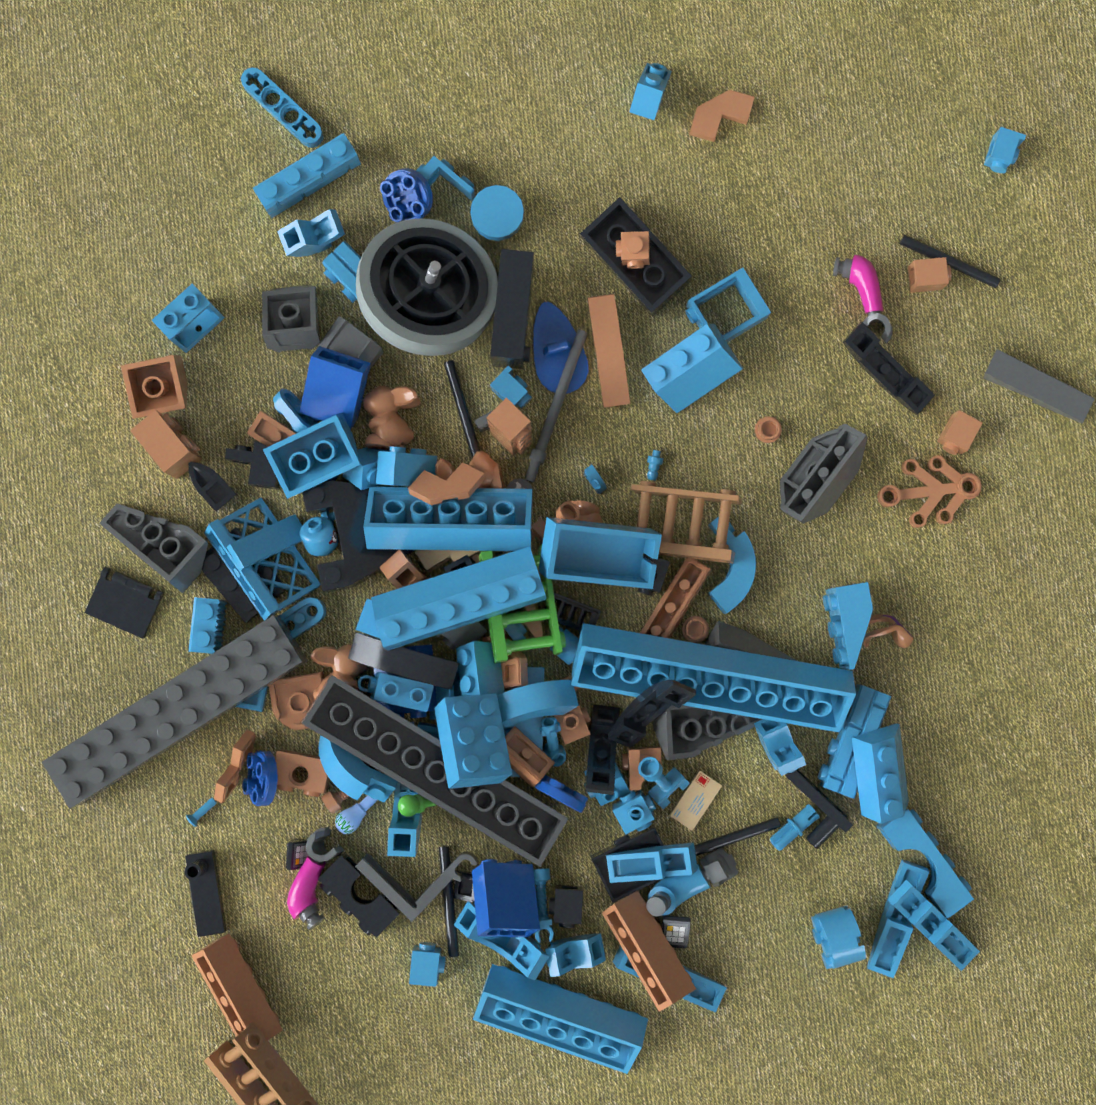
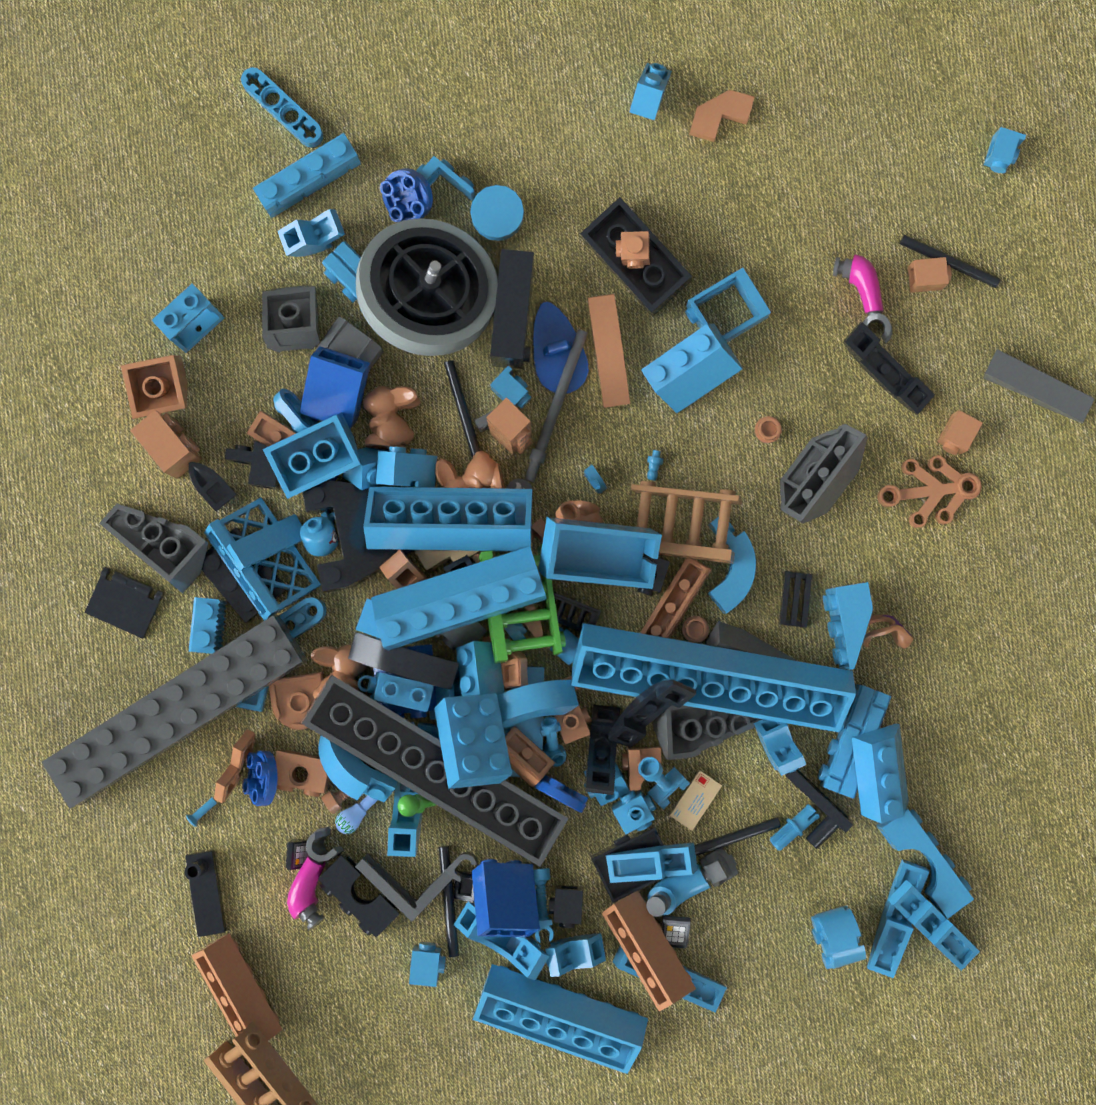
nougat tile [408,462,485,505] -> none
none -> black tile [779,571,812,628]

